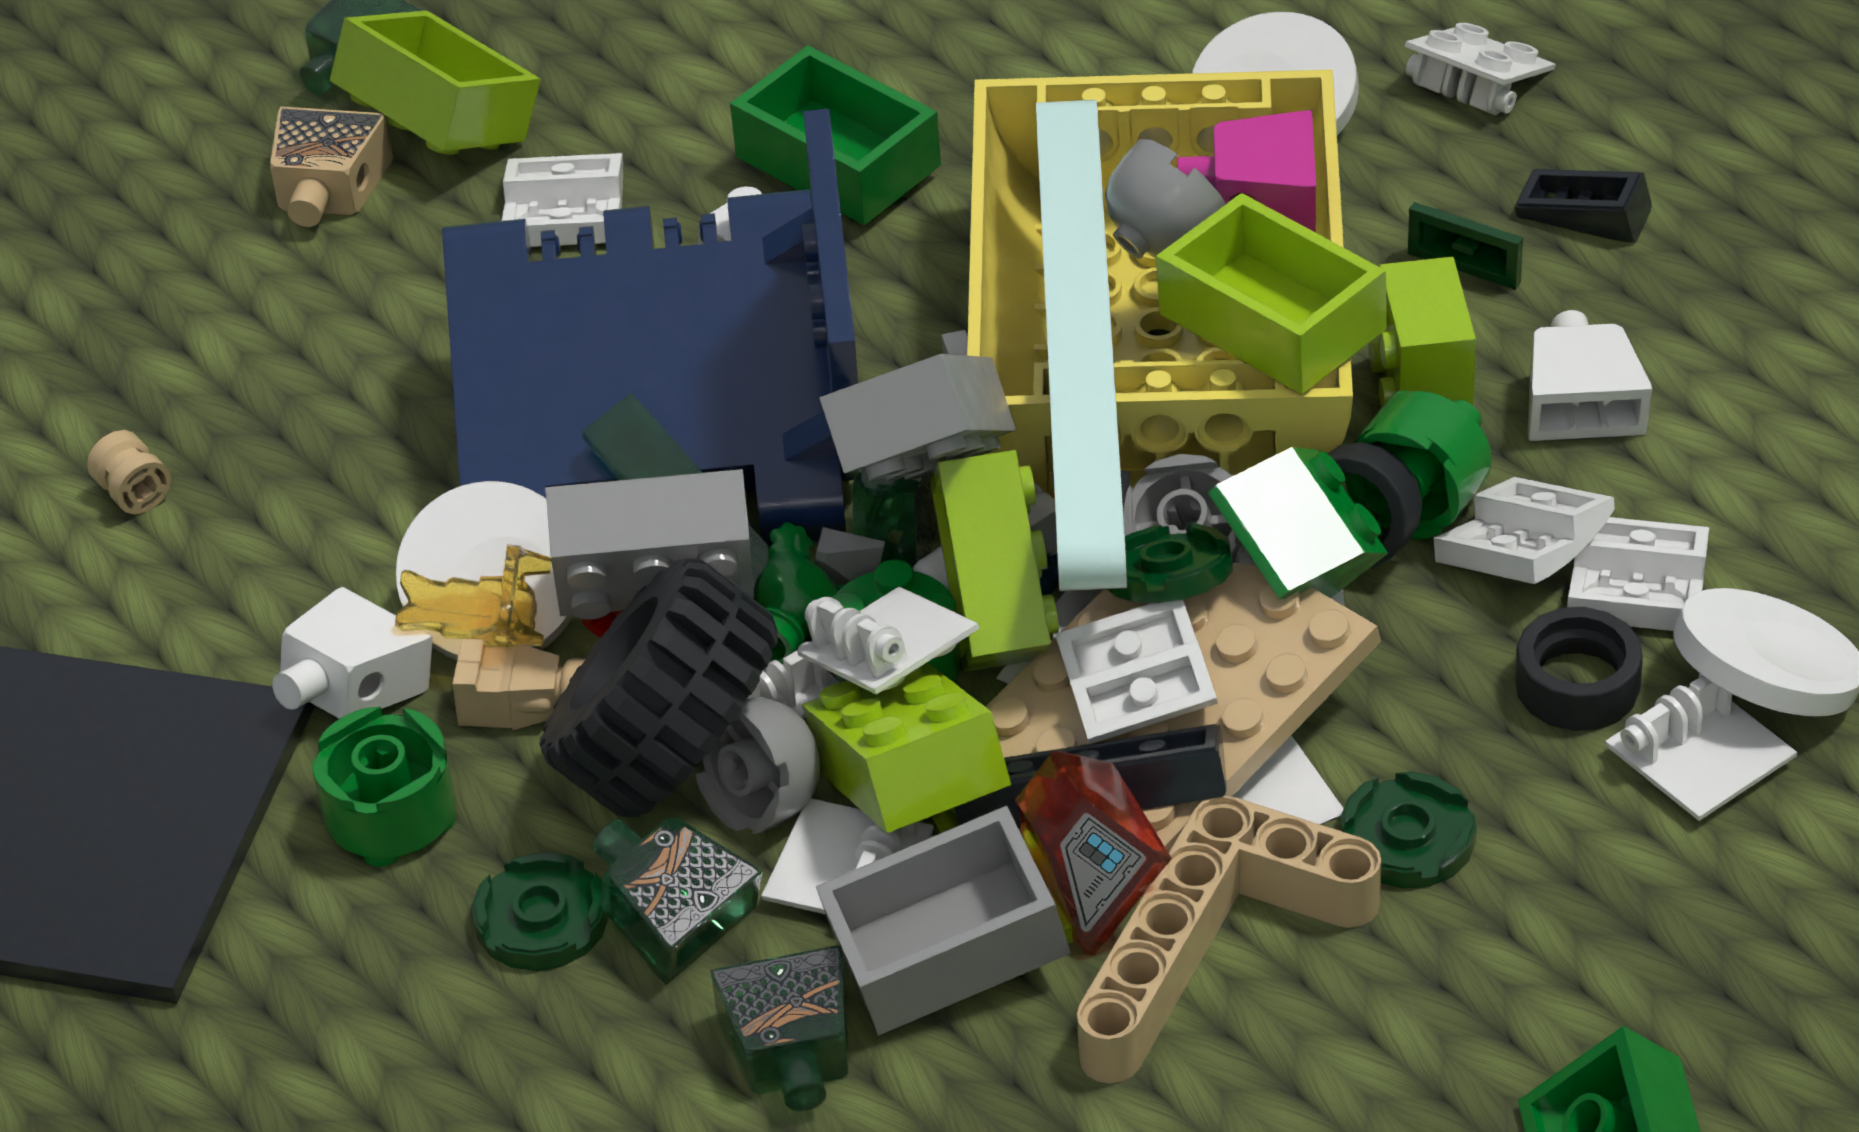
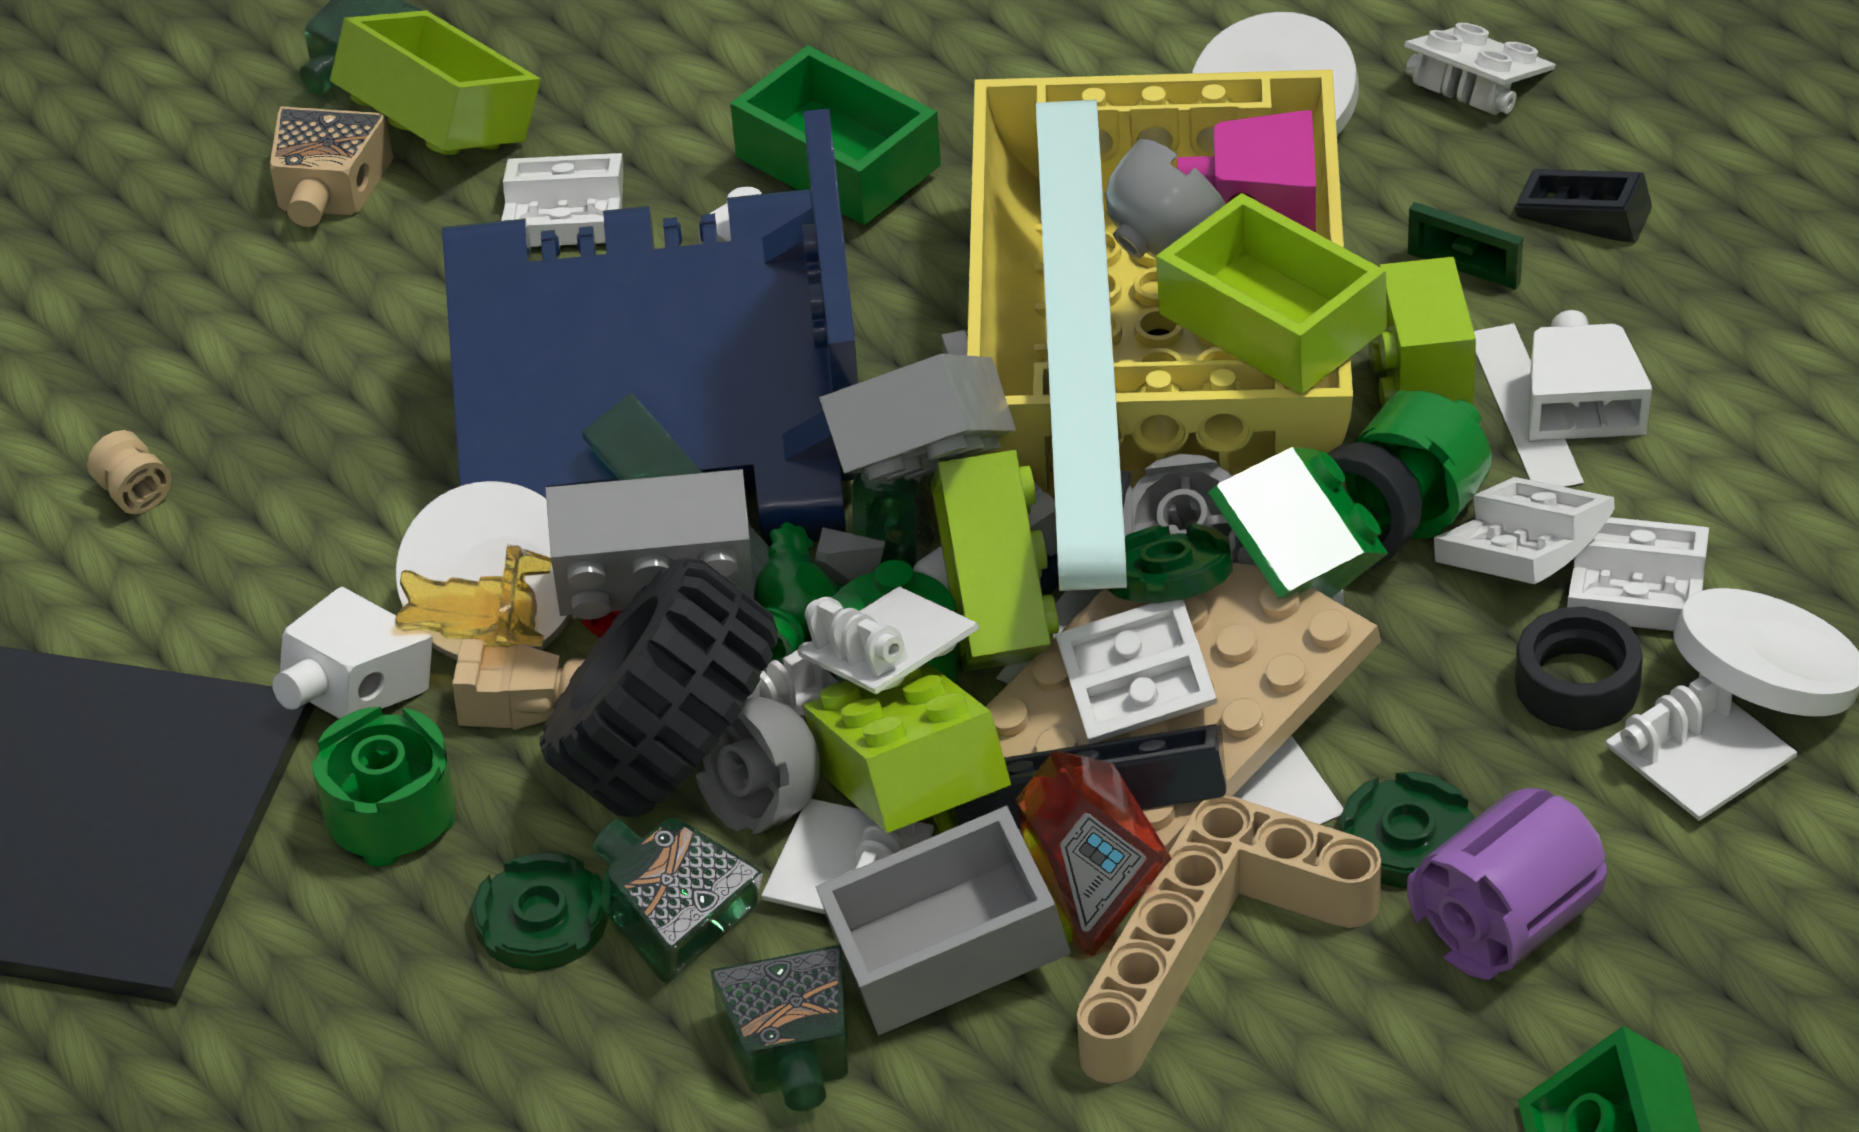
none -> medium lavender cylinder [1407,787,1607,980]
none -> white sticker [1474,323,1584,487]

